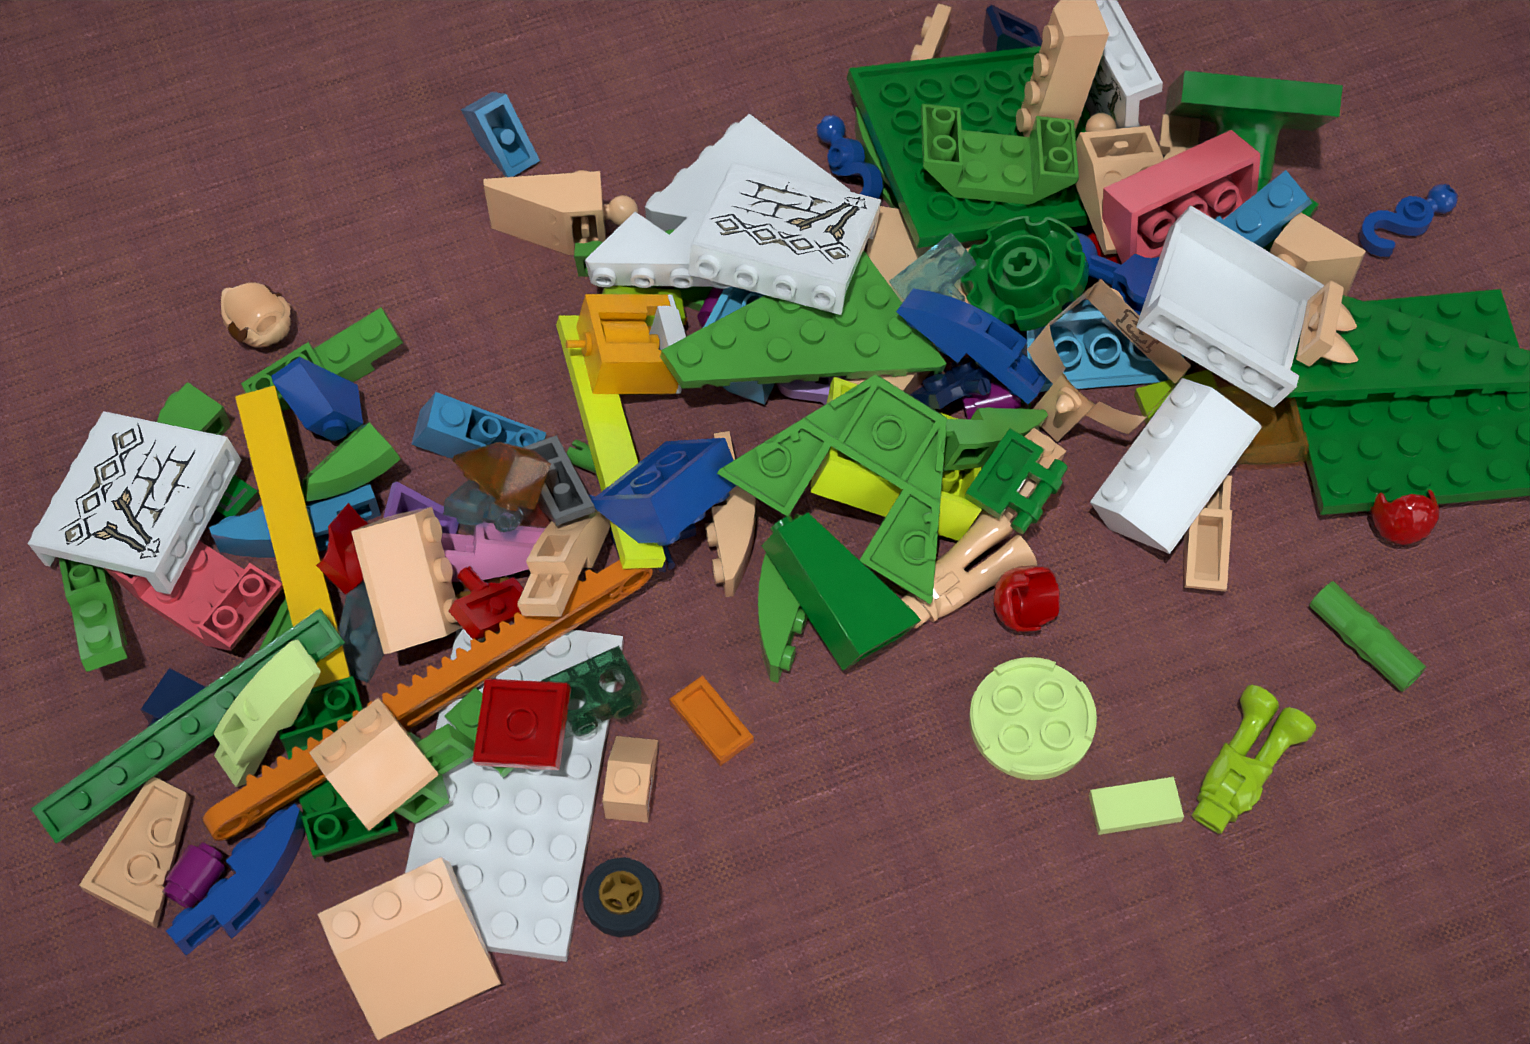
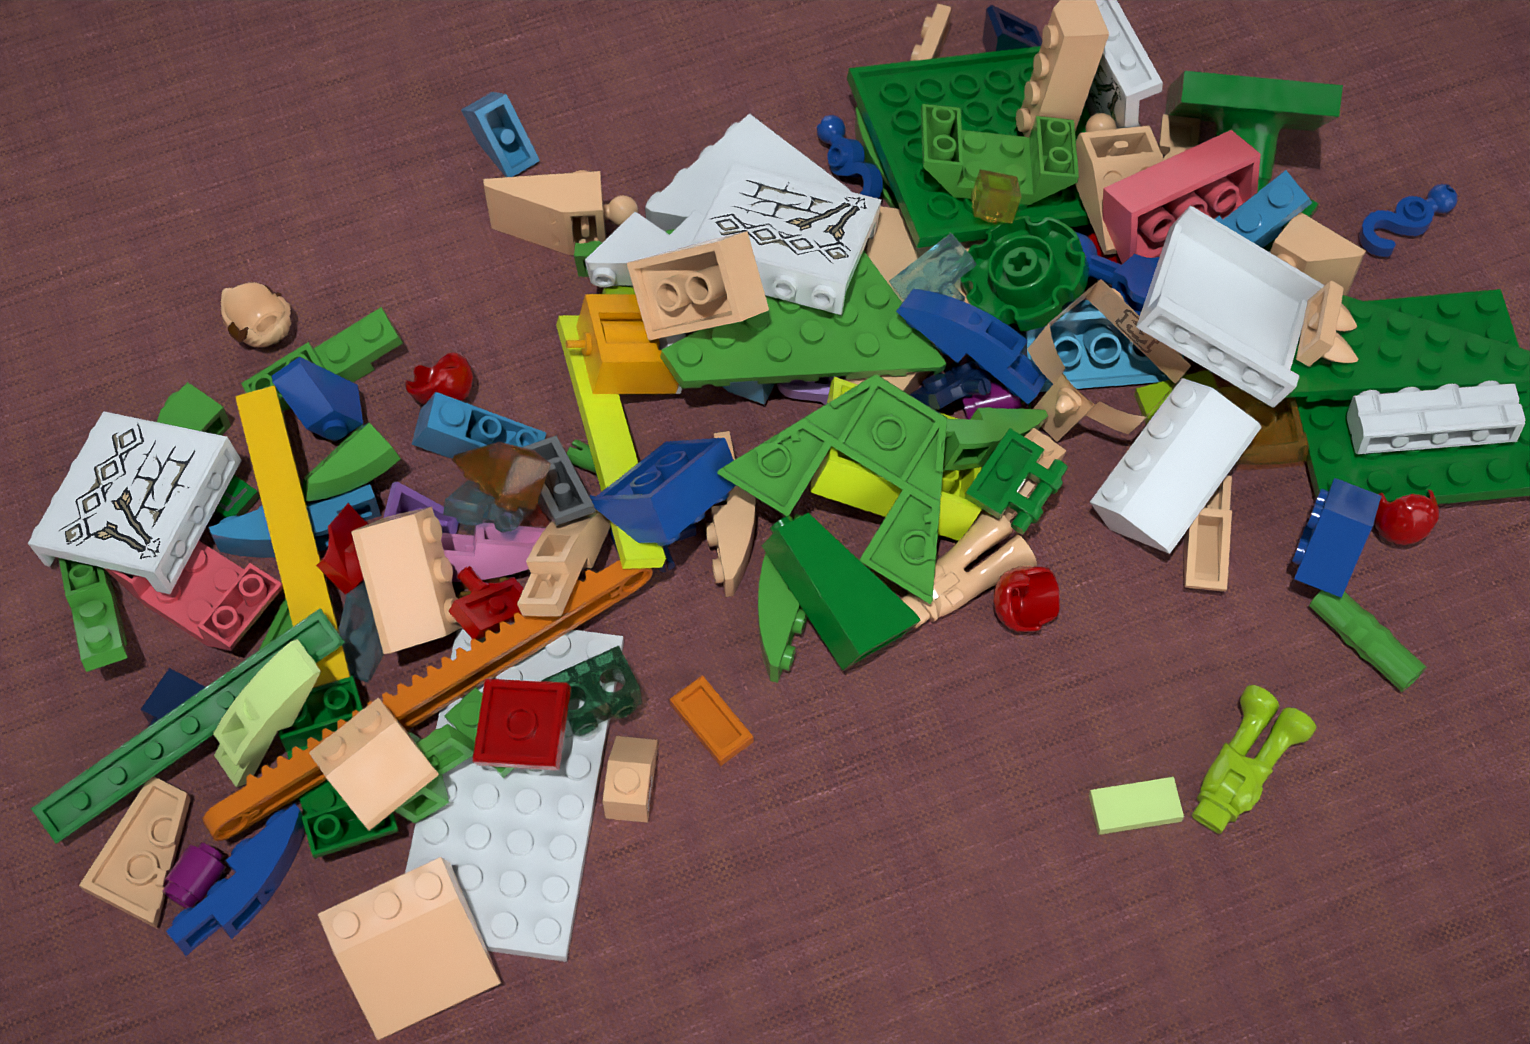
black wheel [582,857,661,937] -> none
yellowish green tile [969,657,1097,780] -> none
none -> red hair [405,352,473,405]
none -> light nougat slope [627,231,769,340]
none -> clear yellow plate [971,169,1021,224]
none -> blue brick [1292,478,1381,598]
none -> white brick [1347,381,1525,454]

